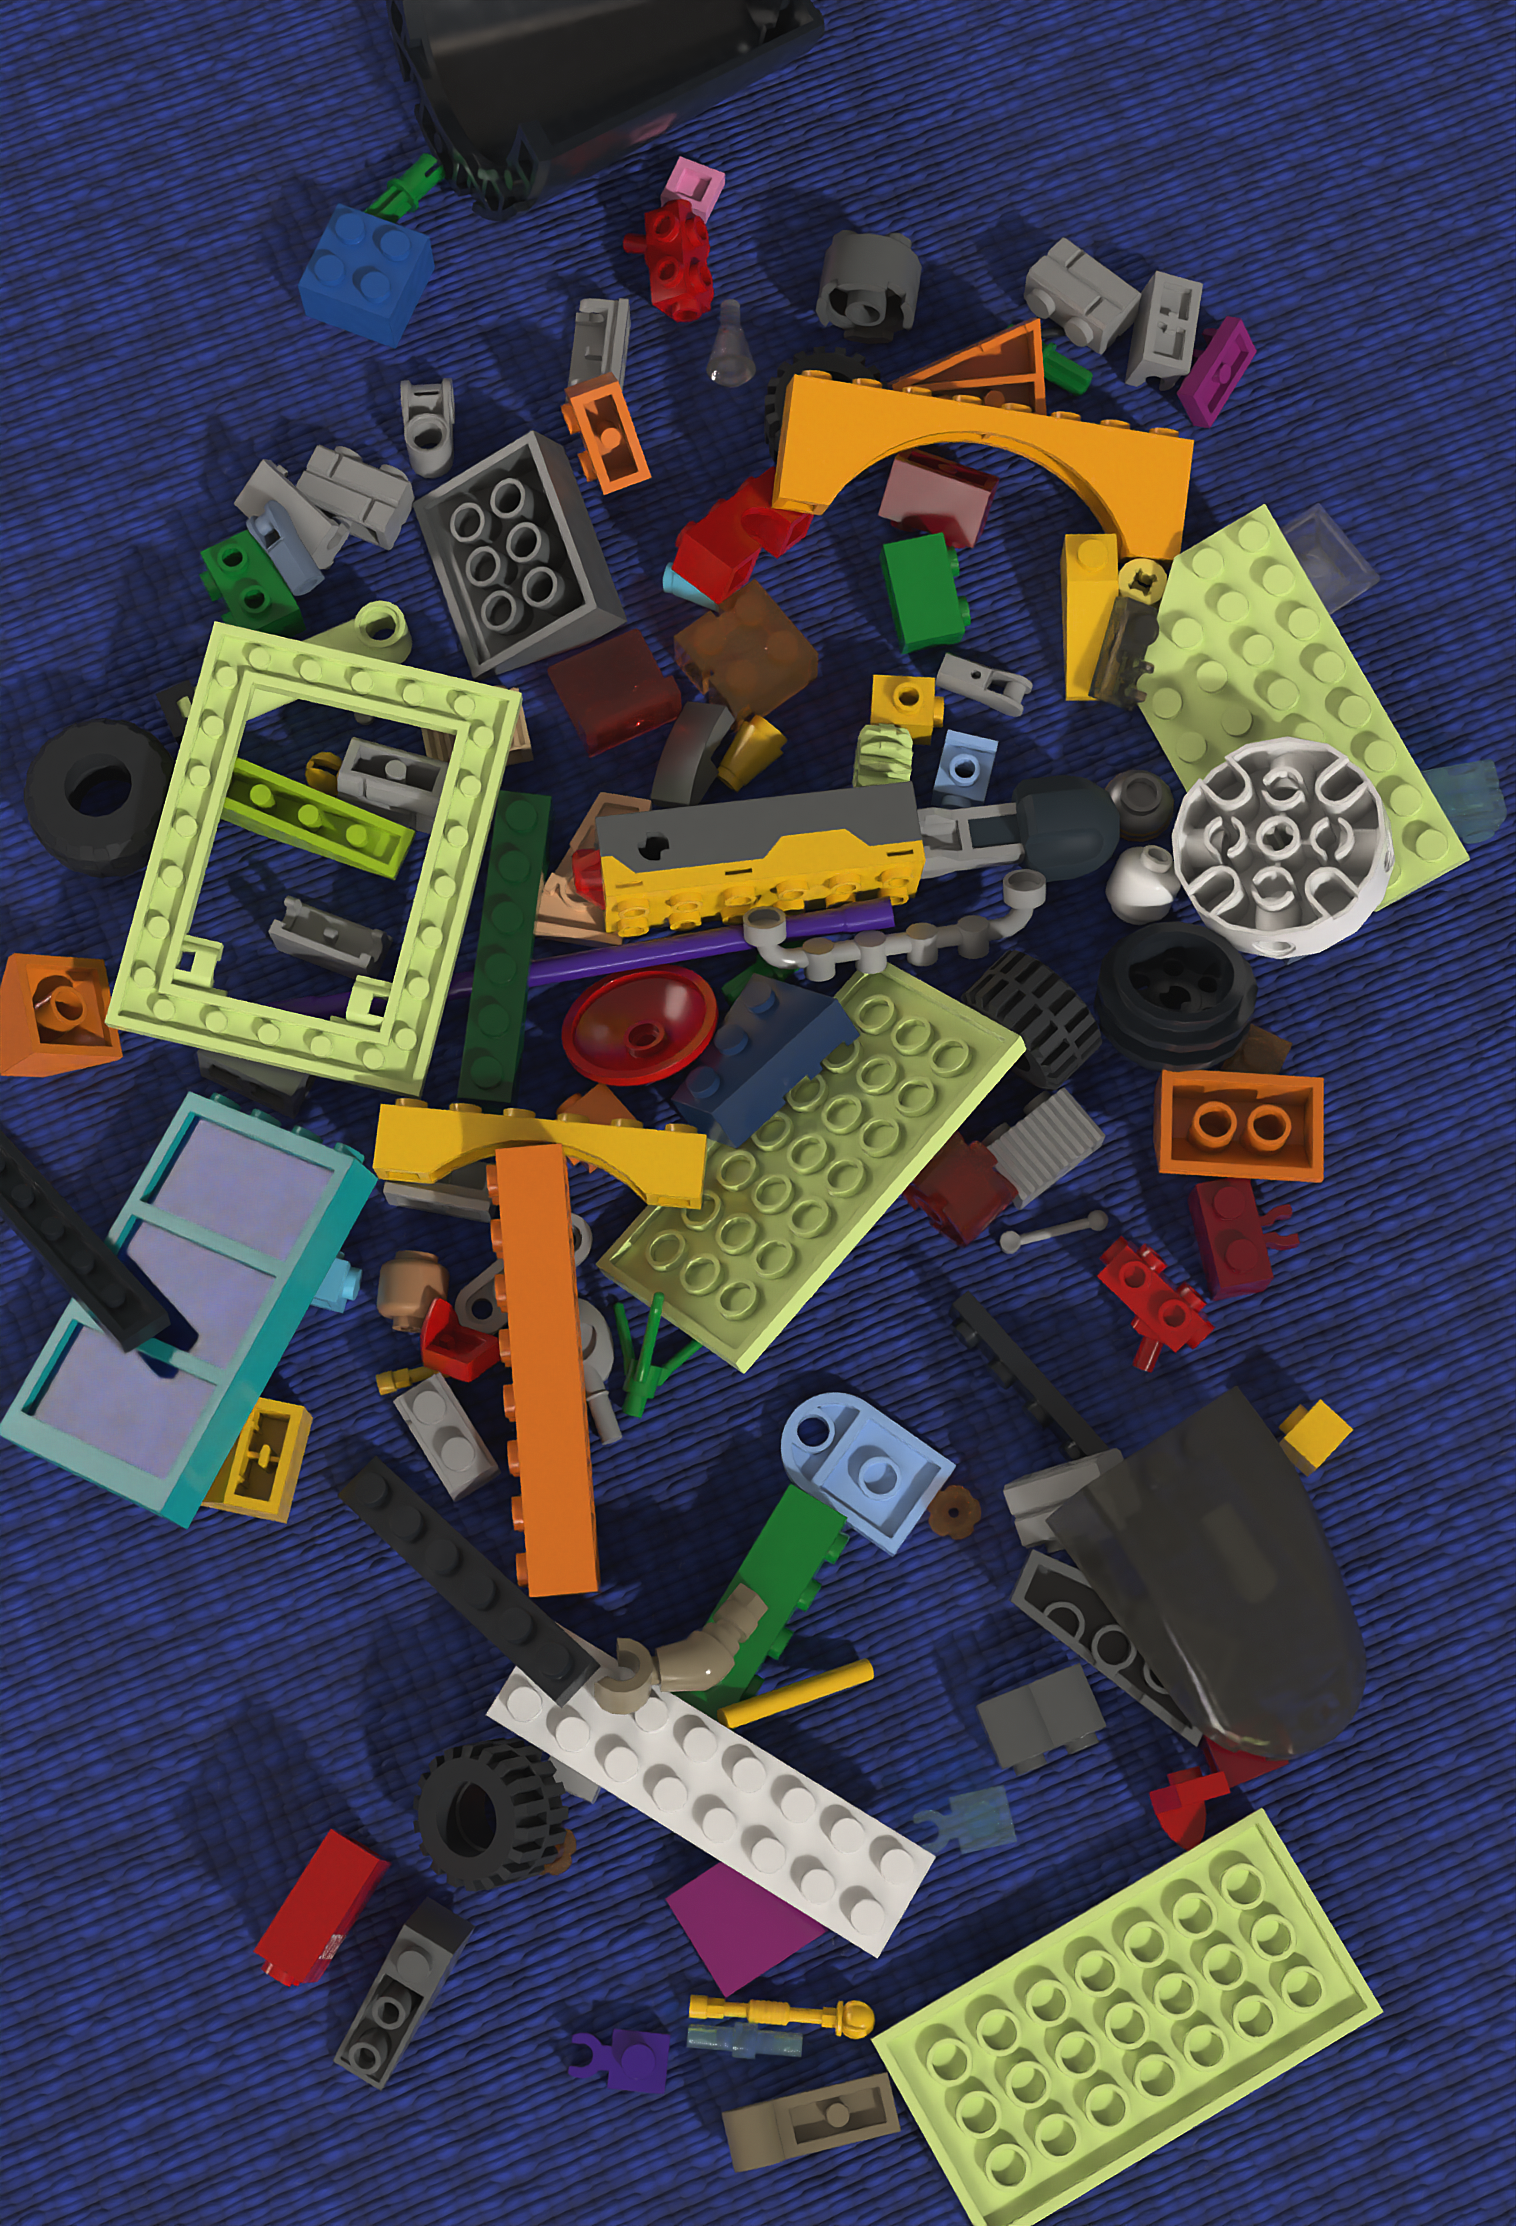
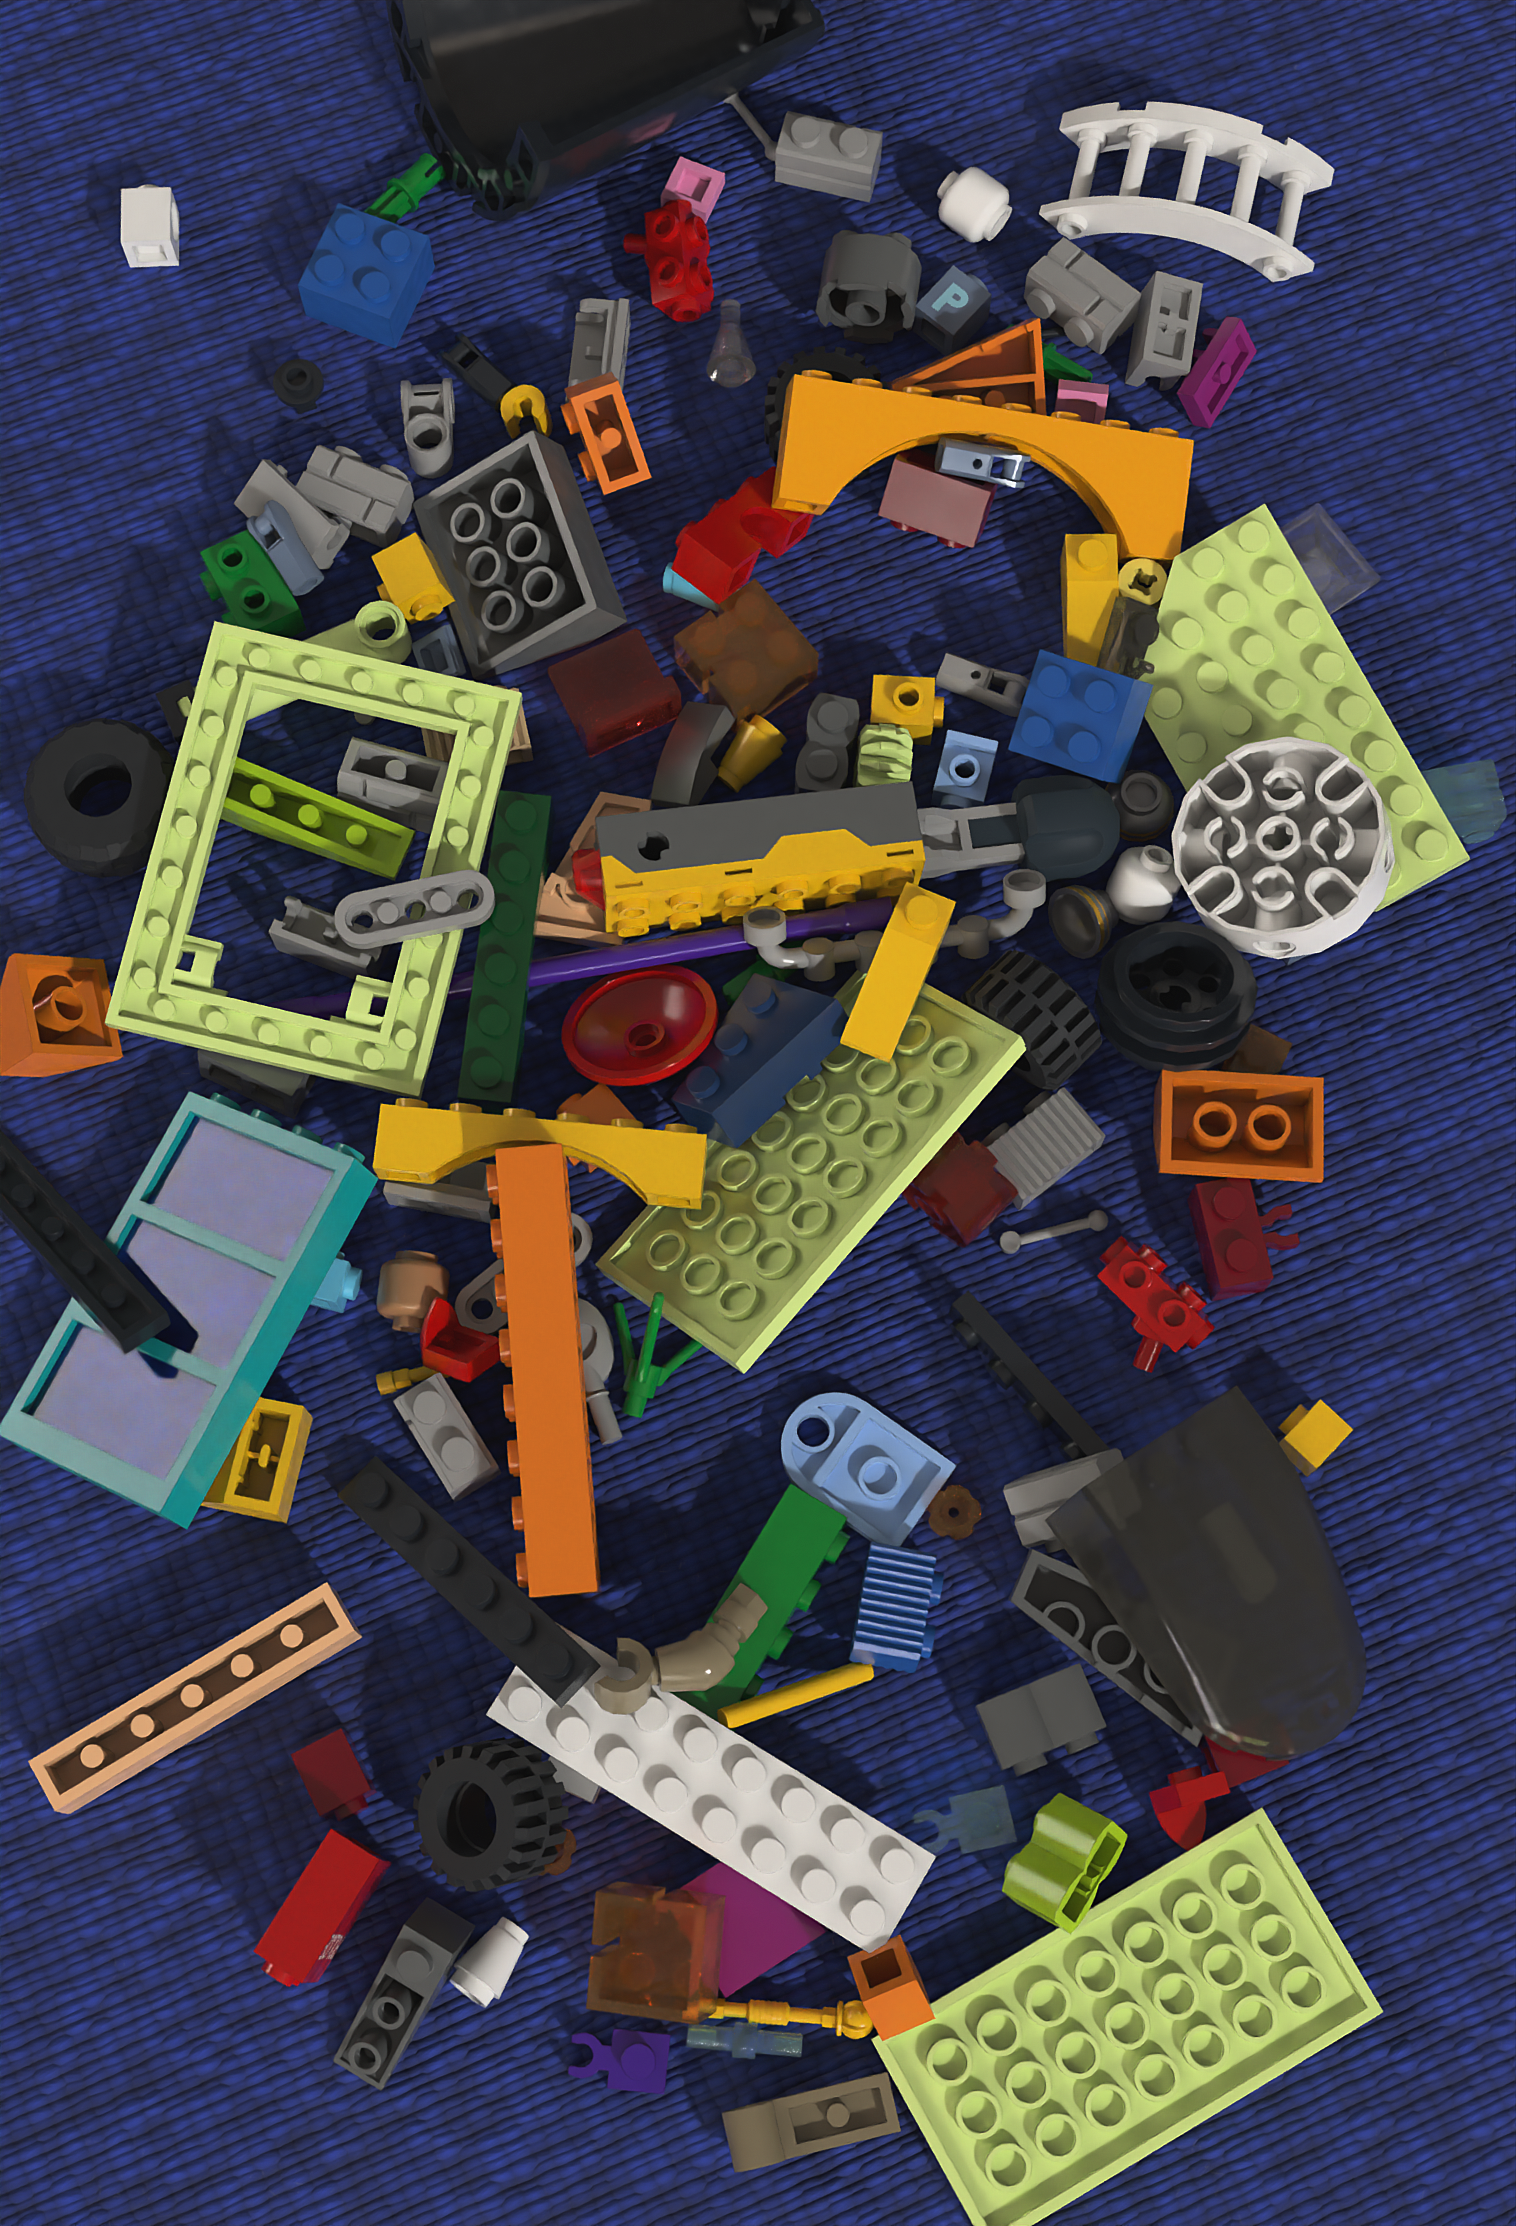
yellow hinge [305,752,343,796] -> none
green brick [879,532,971,655] -> none
none -> light nougat brick [28,1582,362,1814]
none -> white brick [121,185,179,268]
none -> black plate [273,359,324,415]
none -> dark red brick [290,1728,377,1822]
none -> light grey plate [334,870,495,949]
none -> yellow brick [371,532,455,625]
none -> sand blue slope [411,624,466,677]
none -> piece [436,332,553,439]
none -> white cone [449,1917,529,2008]
none -> clear orange piece [586,1881,726,2025]
none -> light grey hinge [723,92,778,161]
none -> light grey brick [775,111,883,203]
none -> dark grey brick [795,692,859,794]
none -> yellow slope [840,882,956,1063]
none -> orange brick [847,1935,936,2041]
none -> blue brick [849,1541,944,1673]
none -> sand blue brick [913,265,992,356]
none -> sand blue bar [934,437,1031,488]
none -> white head [937,167,1012,242]
none -> lime brick [1002,1792,1127,1934]
none -> blue brick [1008,649,1154,784]
none -> white fence [1039,102,1334,282]
none -> flat silver piece [1048,885,1119,959]
none -> bright pink plate [1054,379,1109,425]

